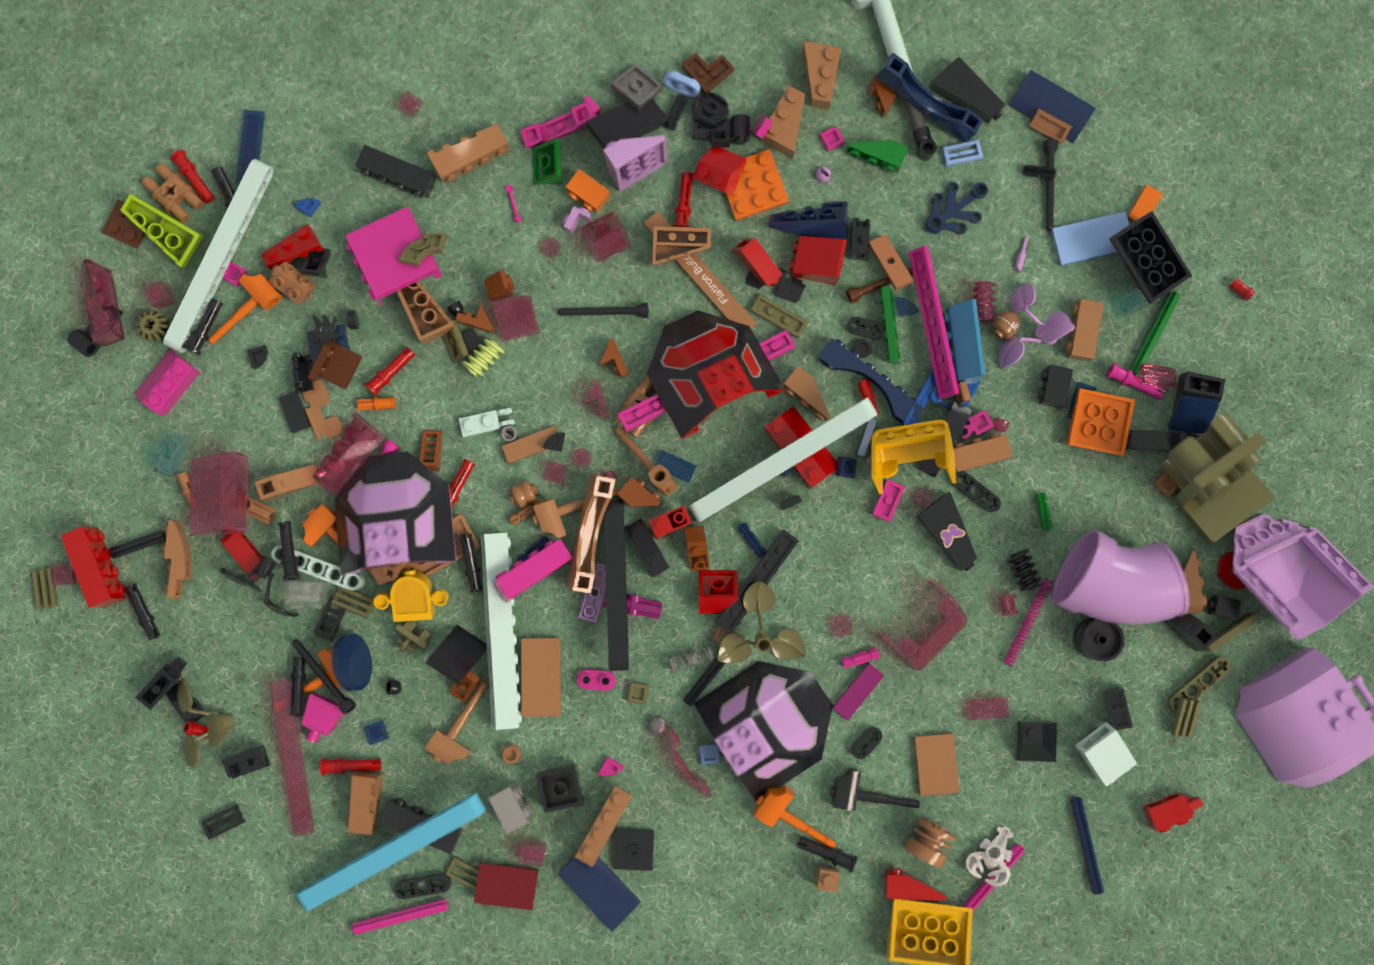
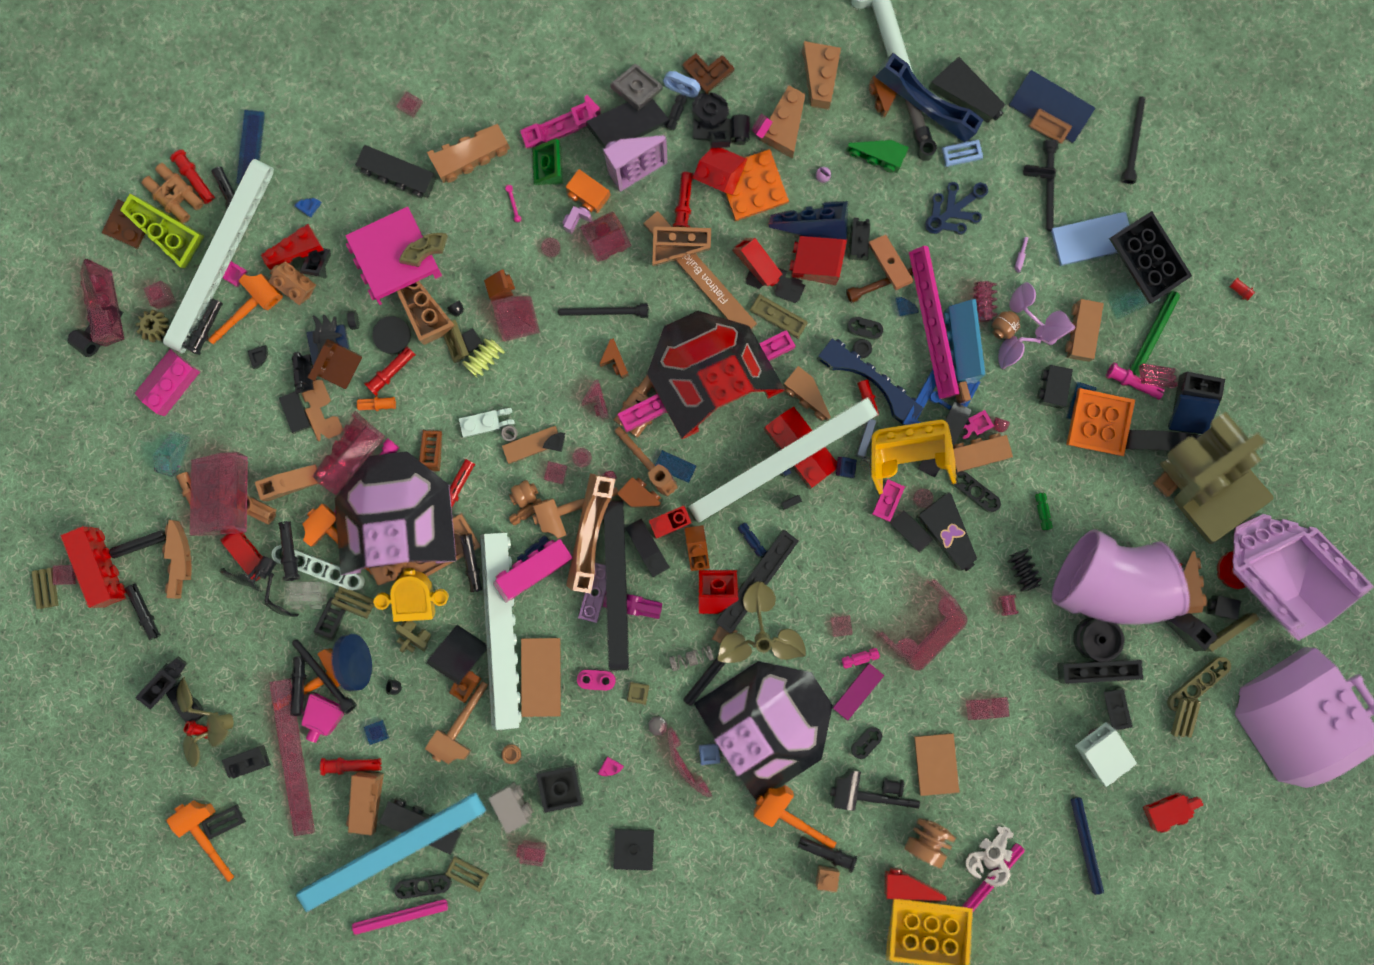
dark orange slope [455,305,495,334] -> none
dark red tile [474,862,539,910] -> none
dark blue slope [558,856,641,932] -> none
medium nougat brick [575,786,632,867] -> none
dark pink tile [819,126,845,152] -> none
green plate [879,286,901,364] -> none
dark pink piece [1003,578,1054,667] -> none
black slope [1017,721,1057,762] -> none
orange tile [1127,185,1163,222] -> none
none -> orange piece [166,800,234,882]
none -> black tile [372,316,411,355]
none -> black bush [882,777,904,797]
none -> black slope [891,511,933,553]
none -> black brick [1057,659,1143,684]
none -> black piece [1121,96,1146,185]

